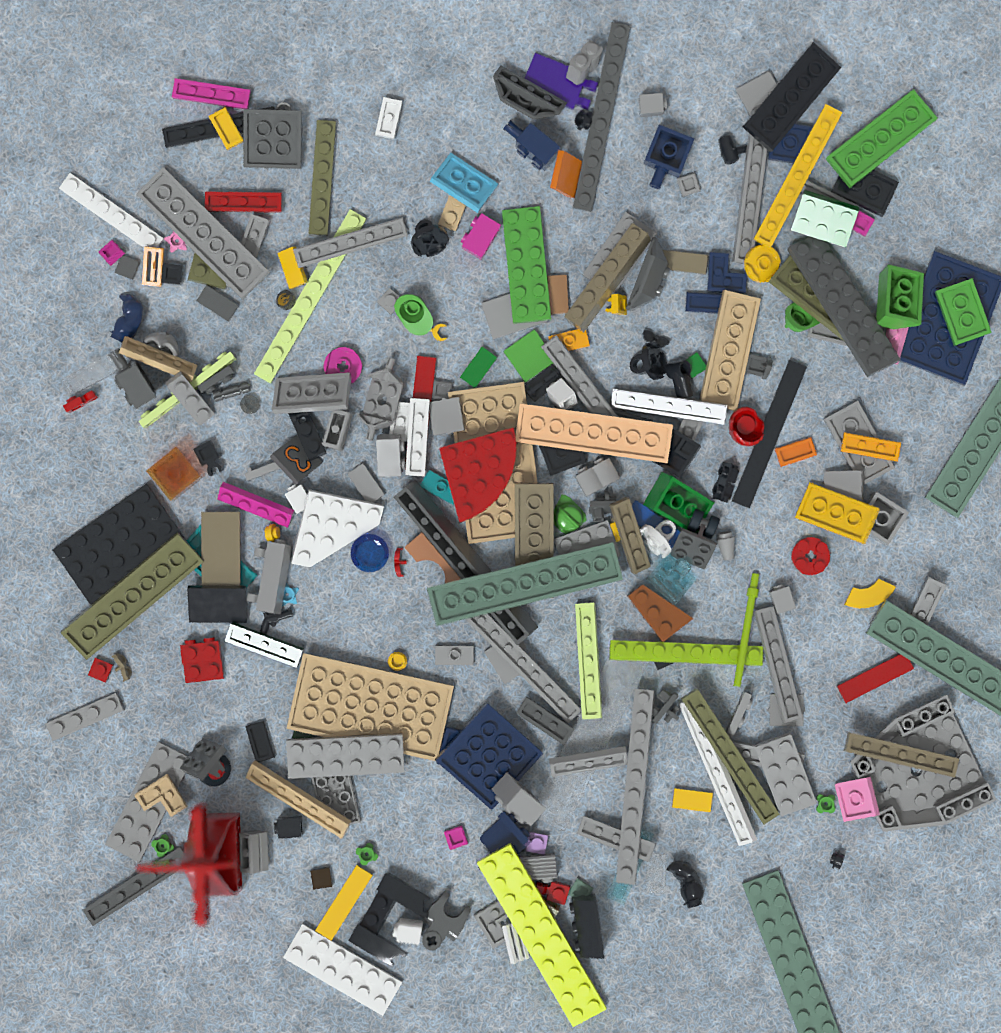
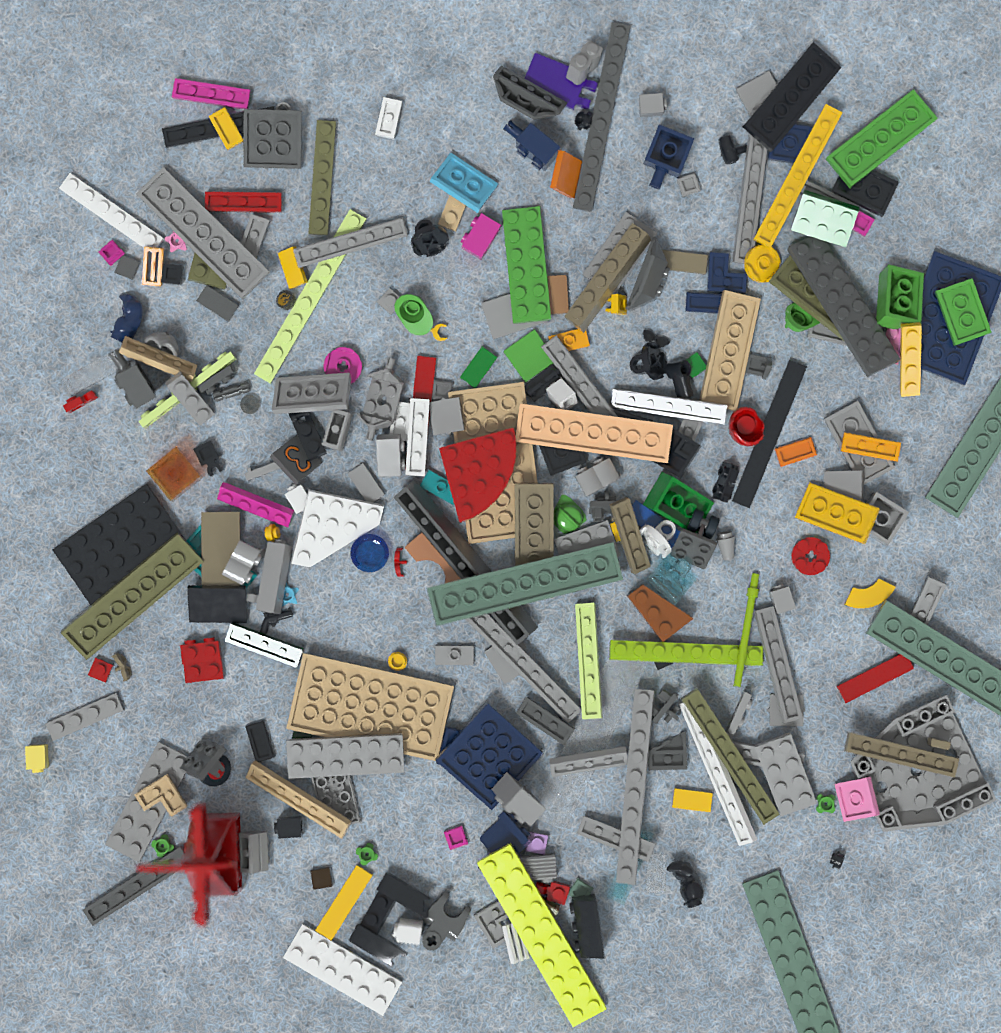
none -> light yellow brick [25,744,49,773]
none -> light grey brick [222,540,262,585]
none -> dark grey wing [648,732,687,771]
none -> yellow plate [900,322,921,397]
none -> dark tan tile [927,737,951,750]

